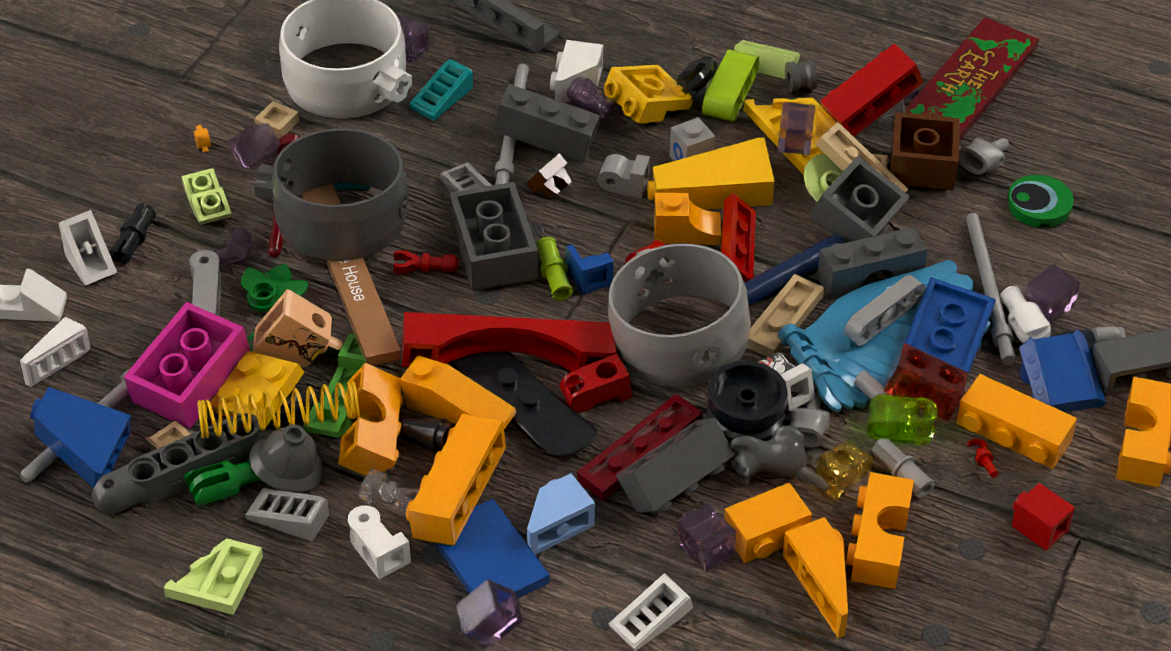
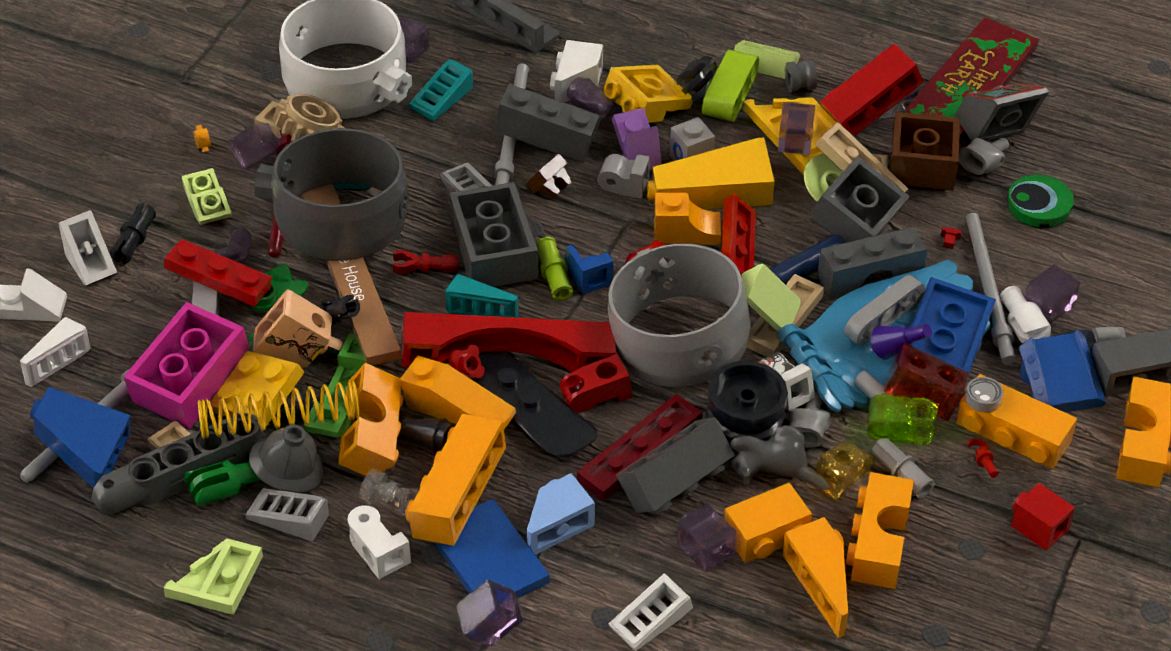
none -> red plate [164,239,272,307]
none -> tan gear [273,94,344,141]
none -> black pin [317,295,360,326]
none -> teal slope [445,274,519,318]
none -> red plate [448,344,484,379]
none -> medium lavender slope [612,108,662,173]
none -> yellowish green slope [742,264,801,332]
none -> dark purple cone [870,324,932,360]
none -> red piece [941,227,962,249]
none -> dark grey slope [955,83,1049,141]
none -> light grey tile [966,377,1003,412]

